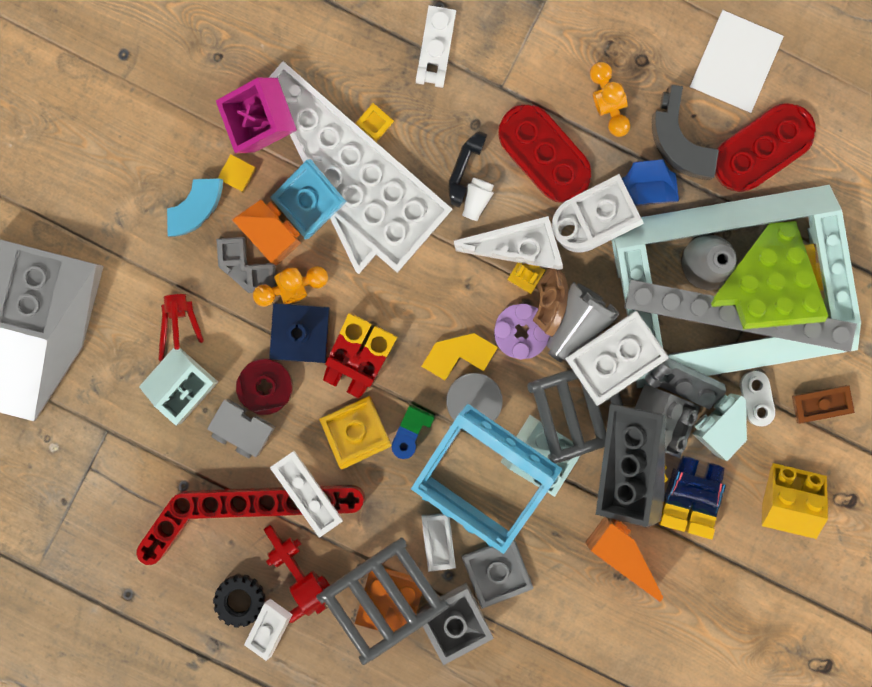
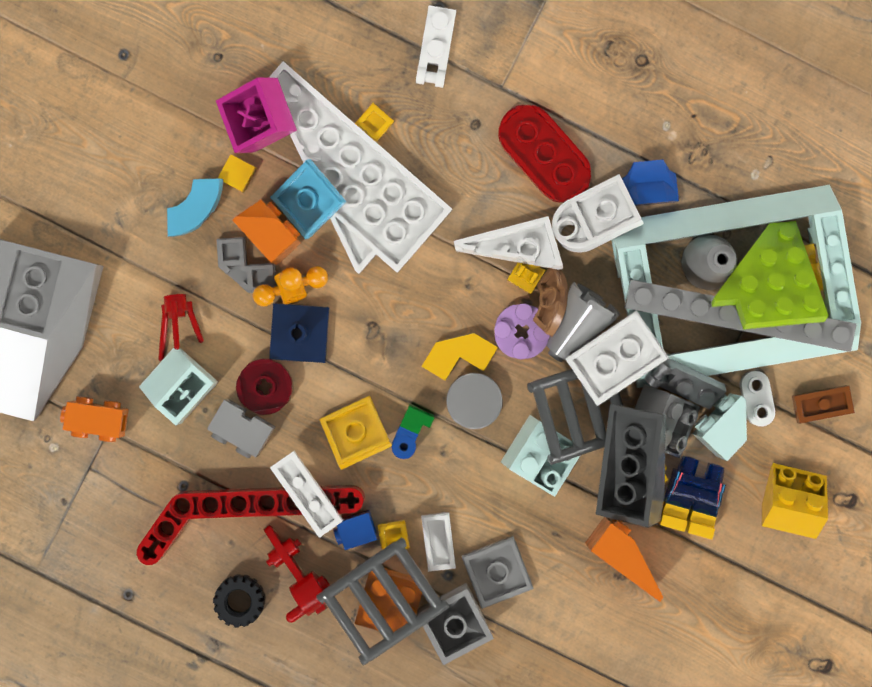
white plate [244,599,293,661] -> none
red hips [323,313,398,398] -> none
medium azure window [411,404,562,554] -> none
black bar [448,131,487,208] -> none
white cone [462,177,494,221] -> none
light orange piece [590,62,631,137] -> none
dark grey arch [651,85,719,180] -> none
white sticker [690,10,784,113] -> none
red tile [715,103,816,192] -> none
none -> orange brick [60,396,129,442]
none -> blue brick [333,510,378,550]
none -> yellow tile [378,520,410,550]

